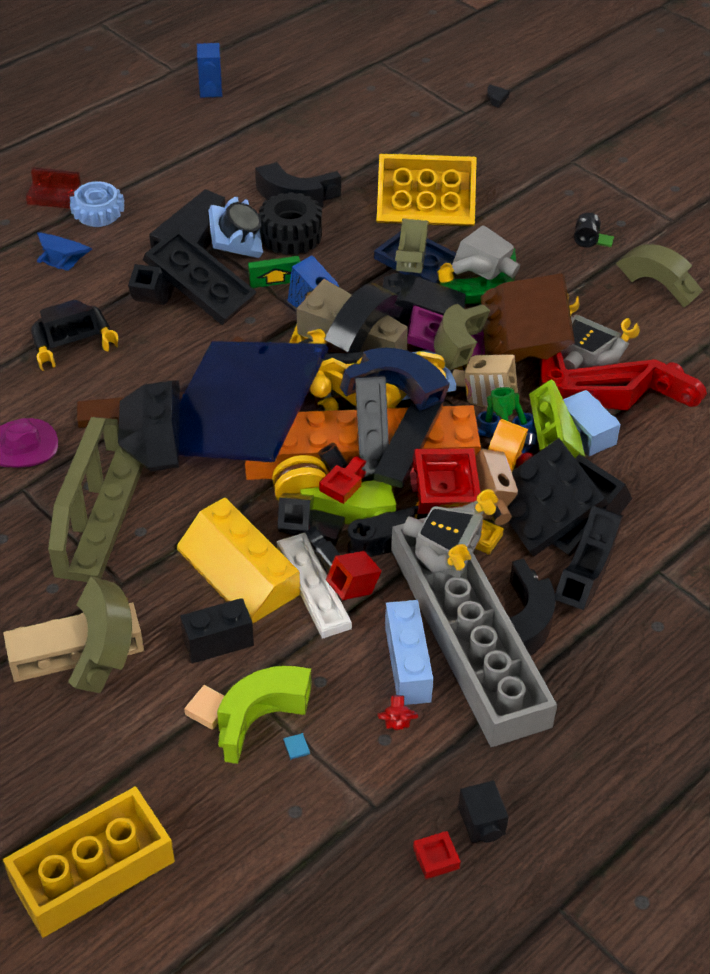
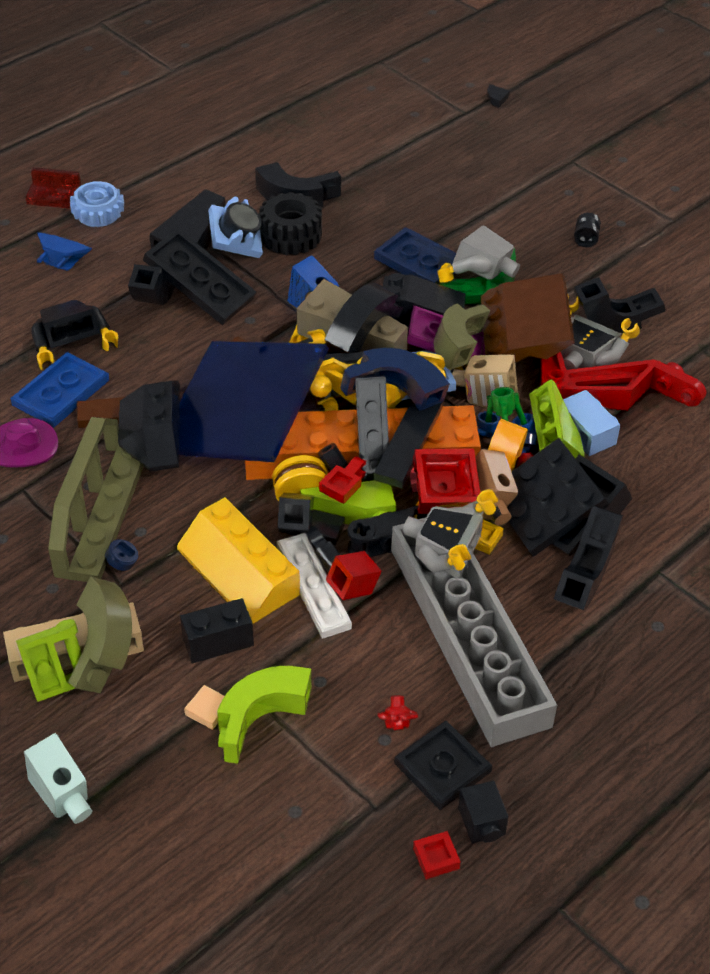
yellow brick [3,786,175,938] -> none
blue brick [197,43,222,98] -> none
green tile [248,256,301,288] -> none
dark azure window [283,733,310,760] -> none
yellow slope [377,154,476,226] -> none
light blue brick [385,600,433,705] -> none
olive arch [395,218,429,273] -> none
black arch [509,558,555,656] -> none
bright green window [596,234,614,247] -> none
olive arch [616,244,703,307] -> none
none -> blue tile [10,352,109,428]
none -> lime plate [16,619,82,702]
none -> light aqua torso [24,733,92,824]
none -> dark blue tile [105,539,138,571]
none -> black tile [394,721,492,810]
none -> black arch [574,277,666,333]

